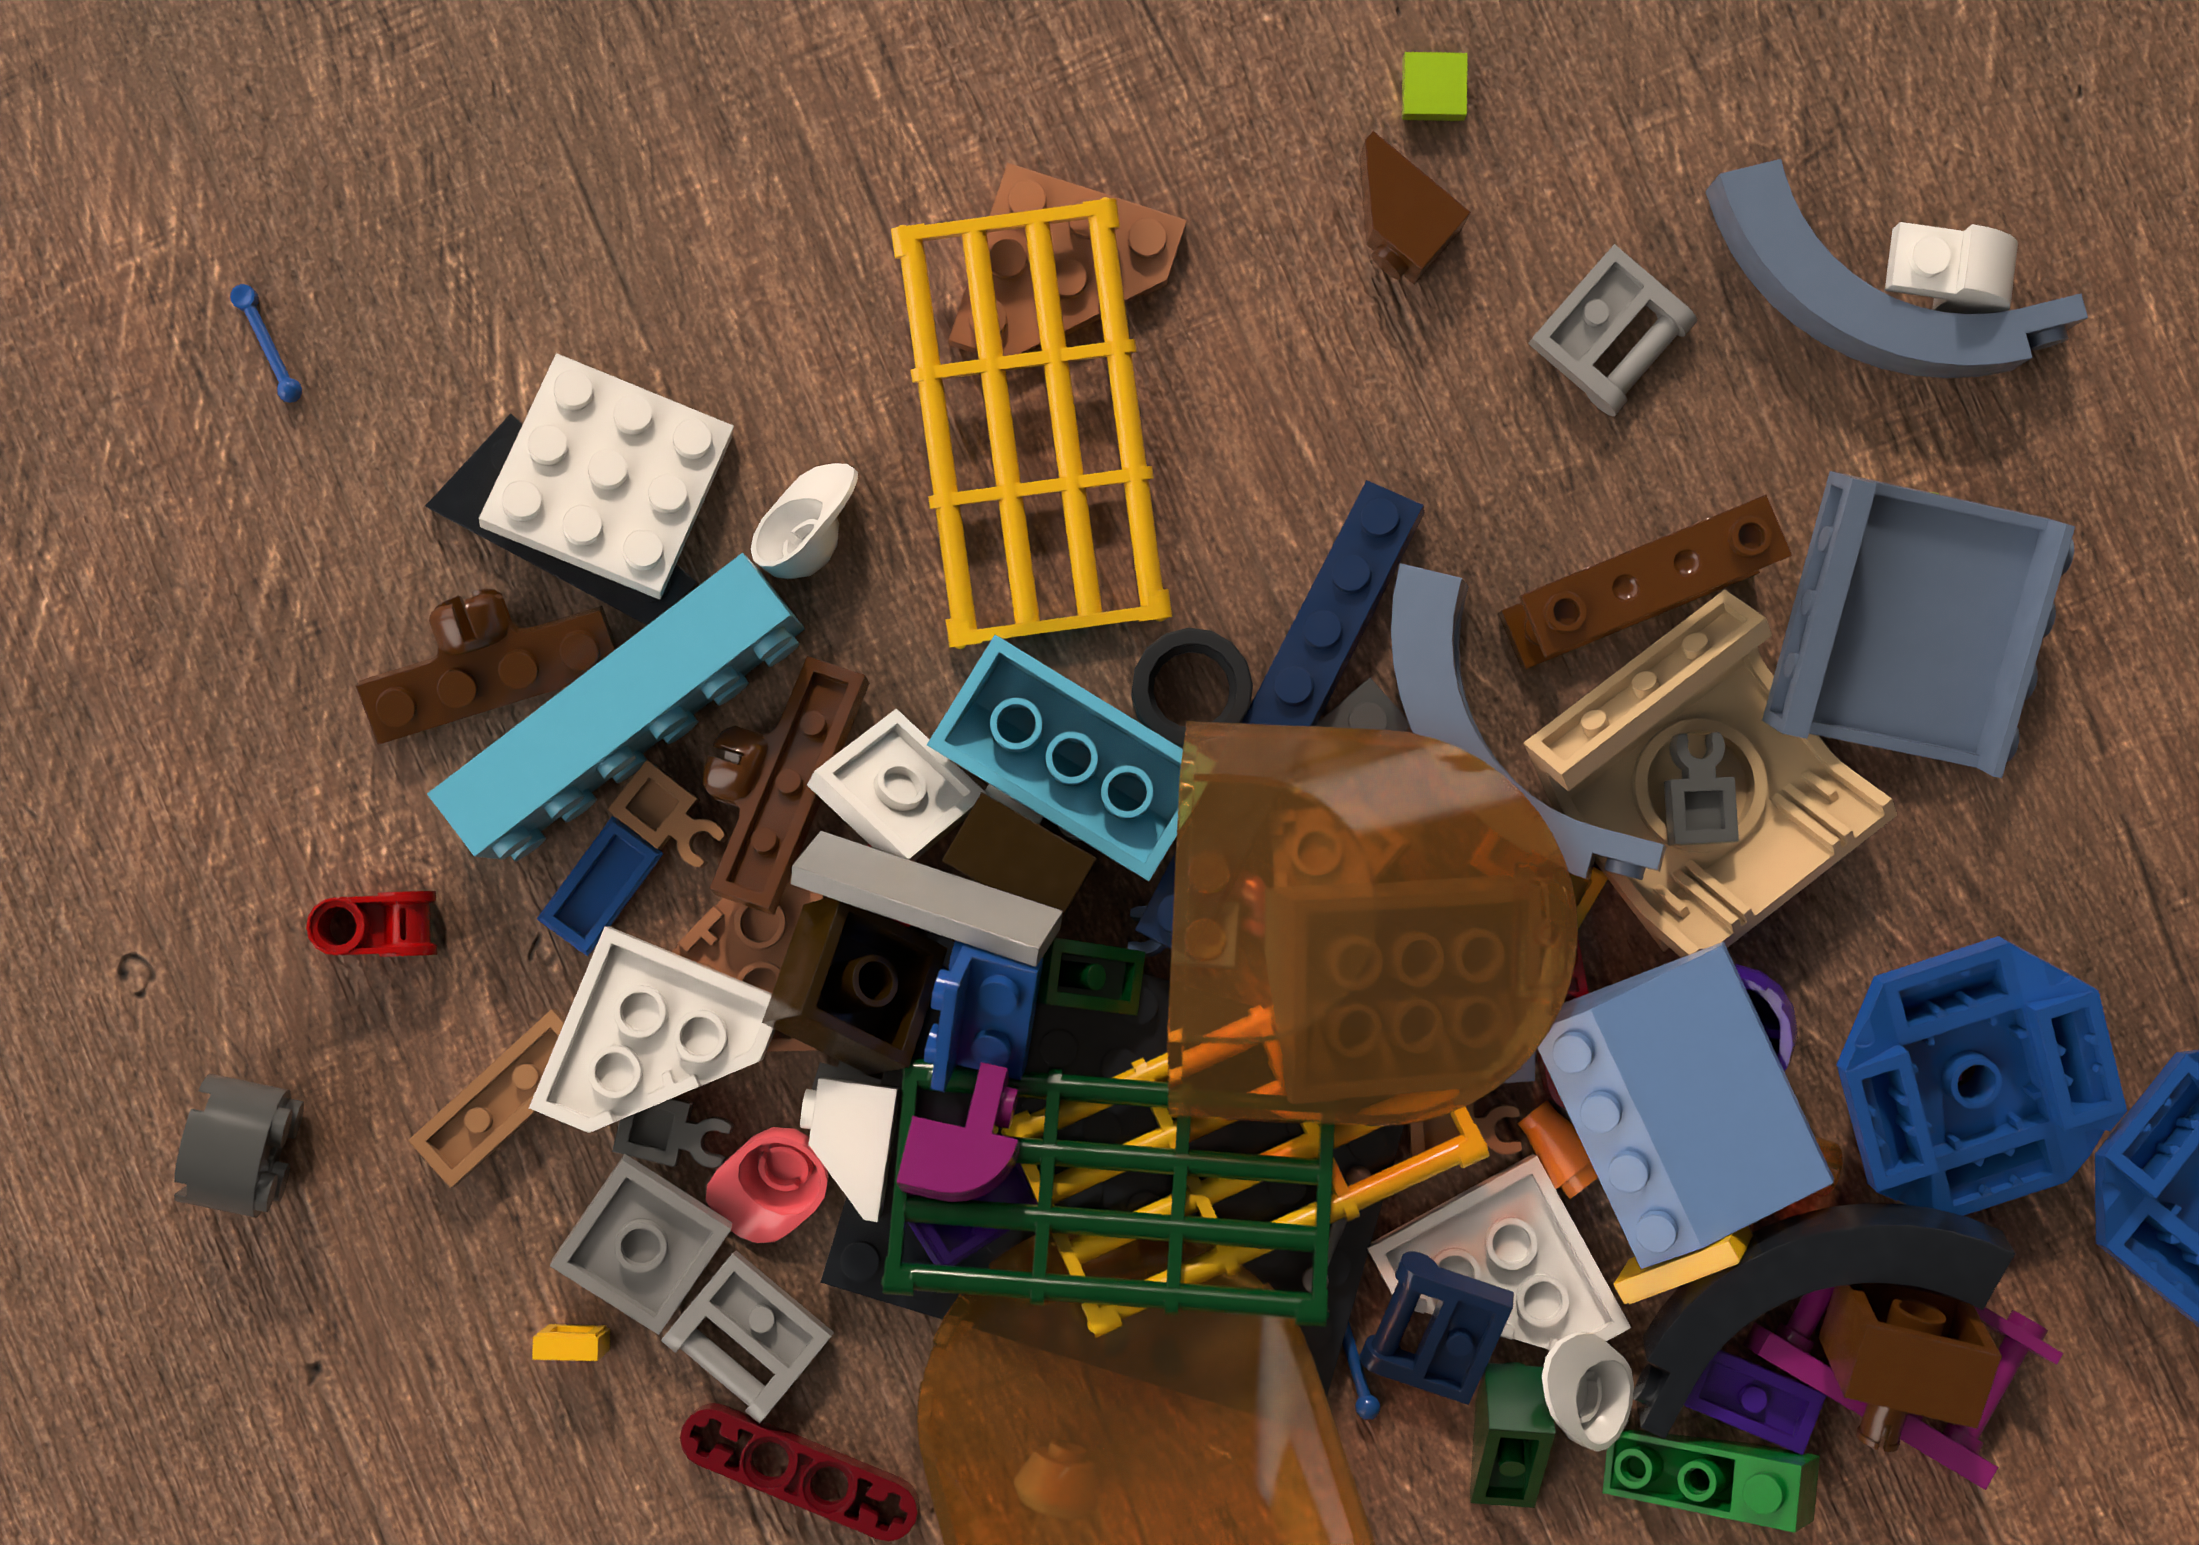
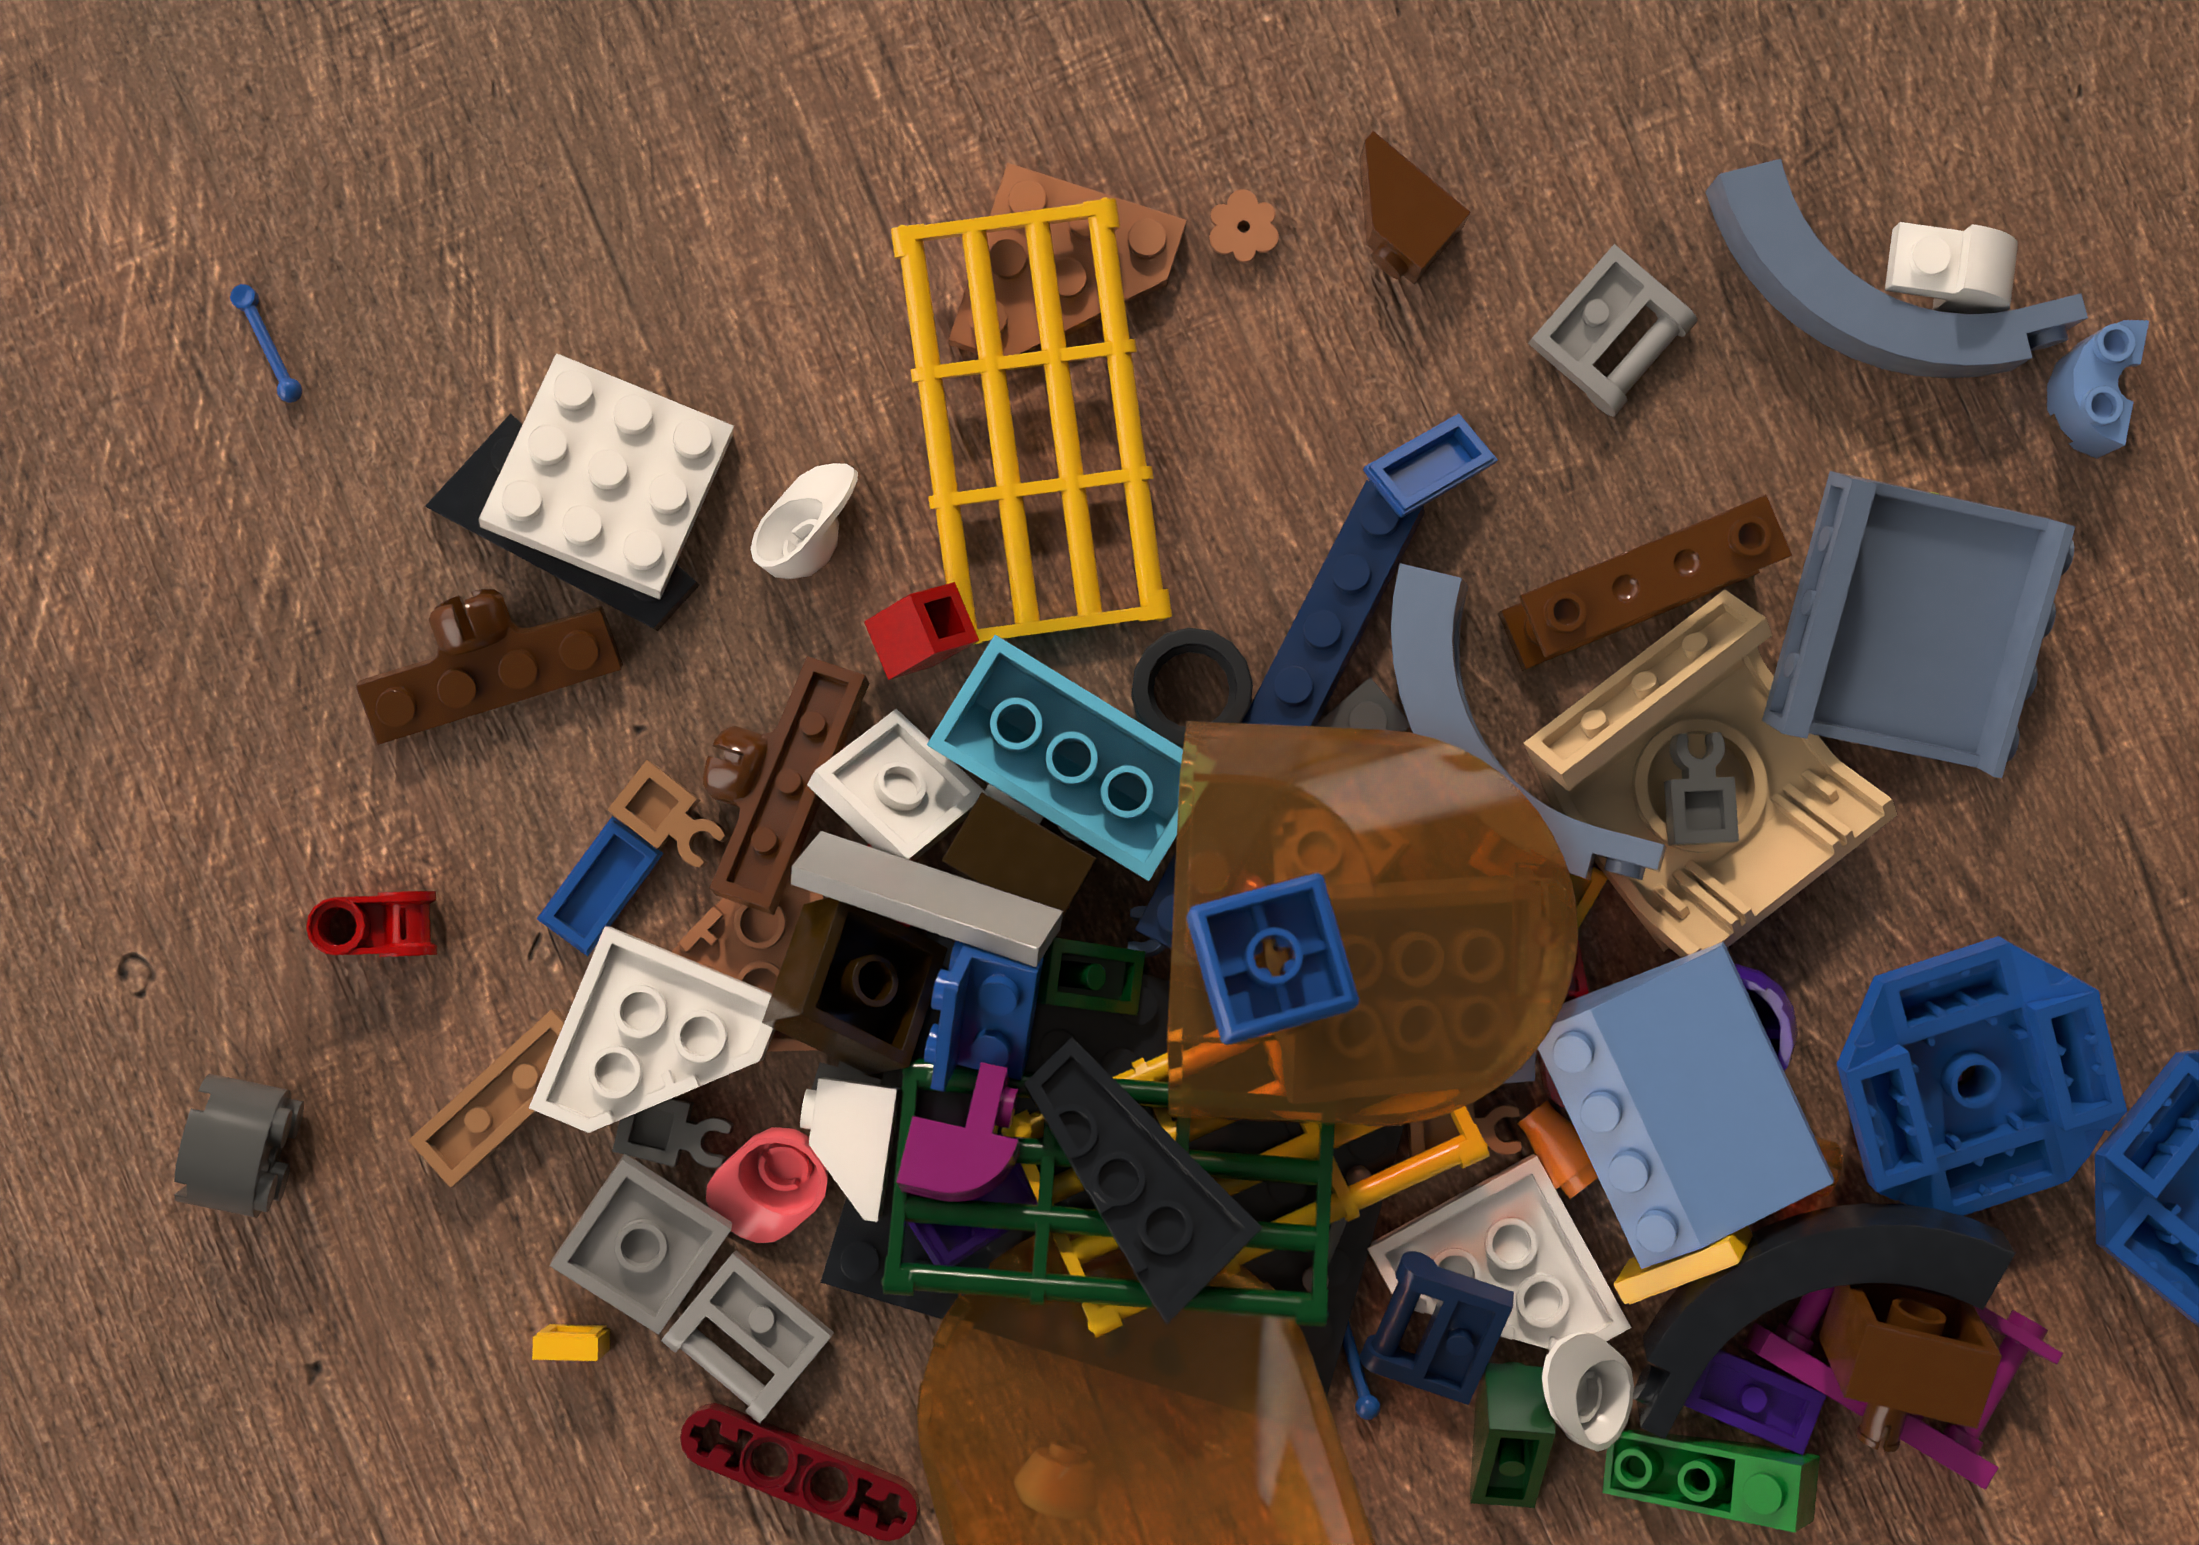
medium azure brick [427,553,805,861] -> none
lime tile [1402,52,1468,121] -> none
none -> red brick [864,582,980,680]
none -> black wing [1024,1037,1262,1327]
none -> blue brick [1187,873,1359,1045]
none -> nougat plant [1209,189,1279,263]
none -> blue tile [1363,413,1498,518]
none -> medium blue cylinder [2047,320,2149,459]

